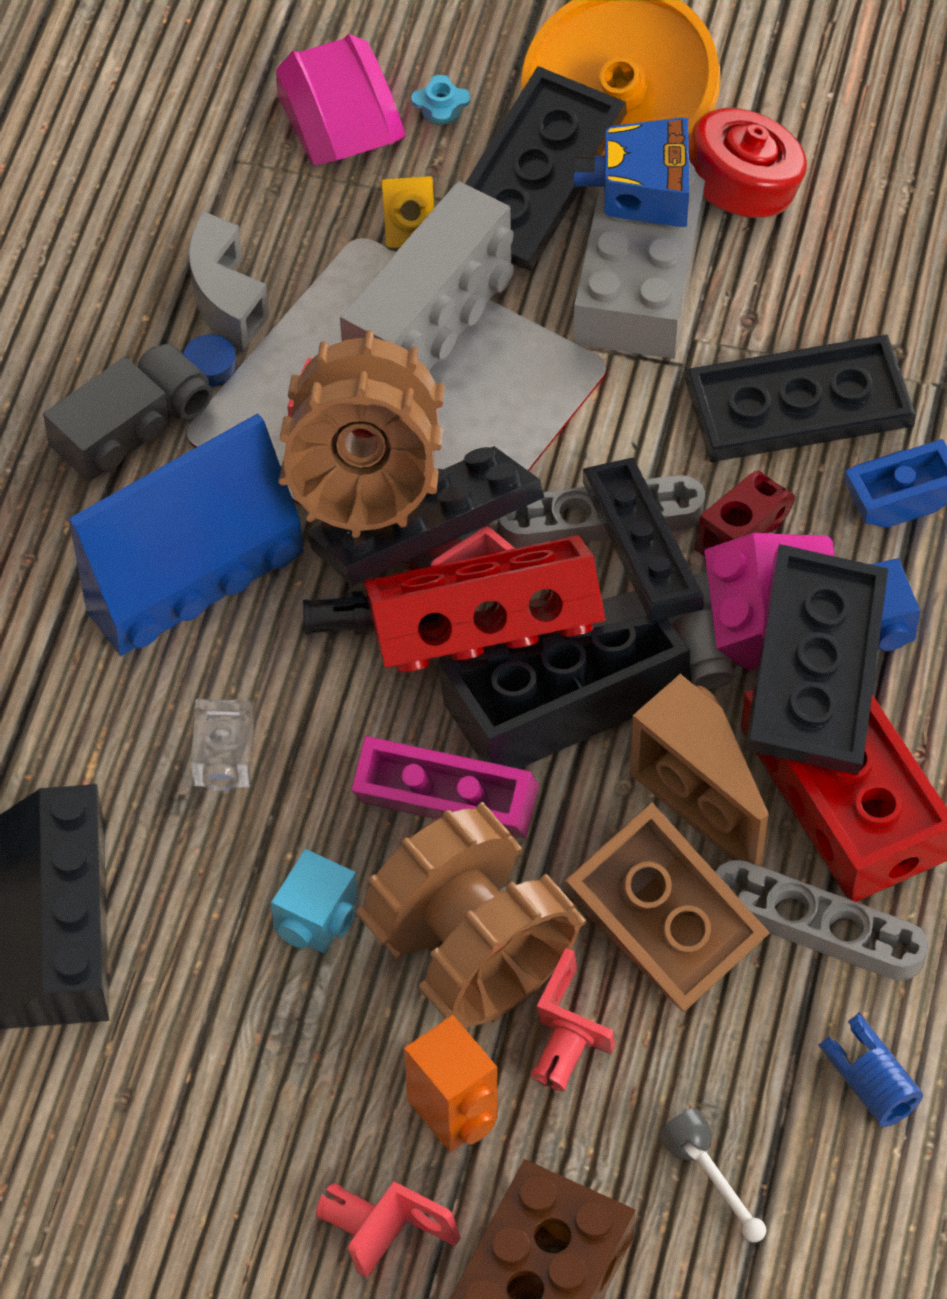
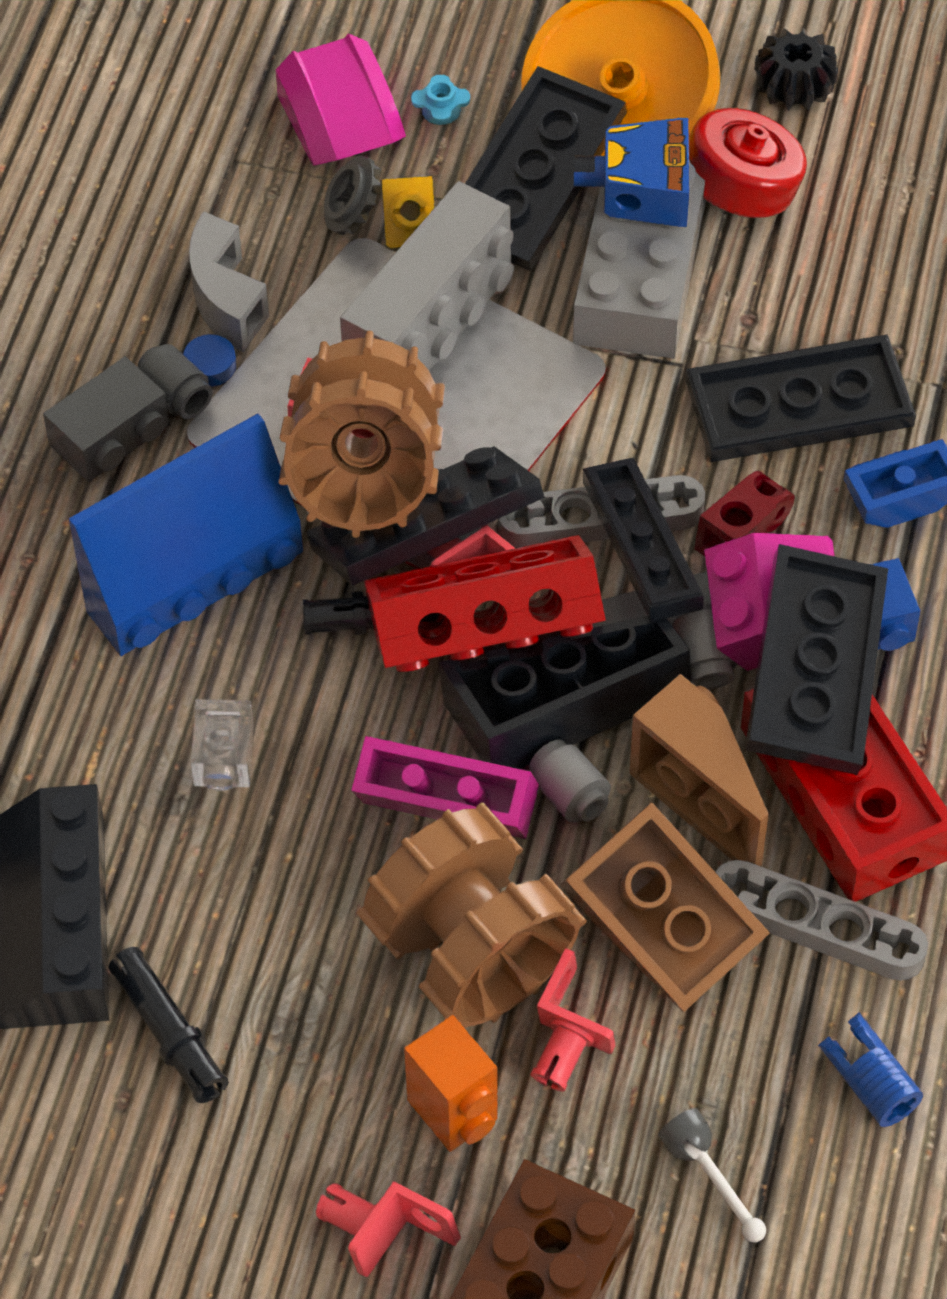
medium azure brick [271,849,358,954] -> none
none -> black pin [108,947,229,1103]
none -> dark grey gear [324,156,382,236]
none -> light grey brick [529,740,611,823]
none -> black gear [754,28,838,111]

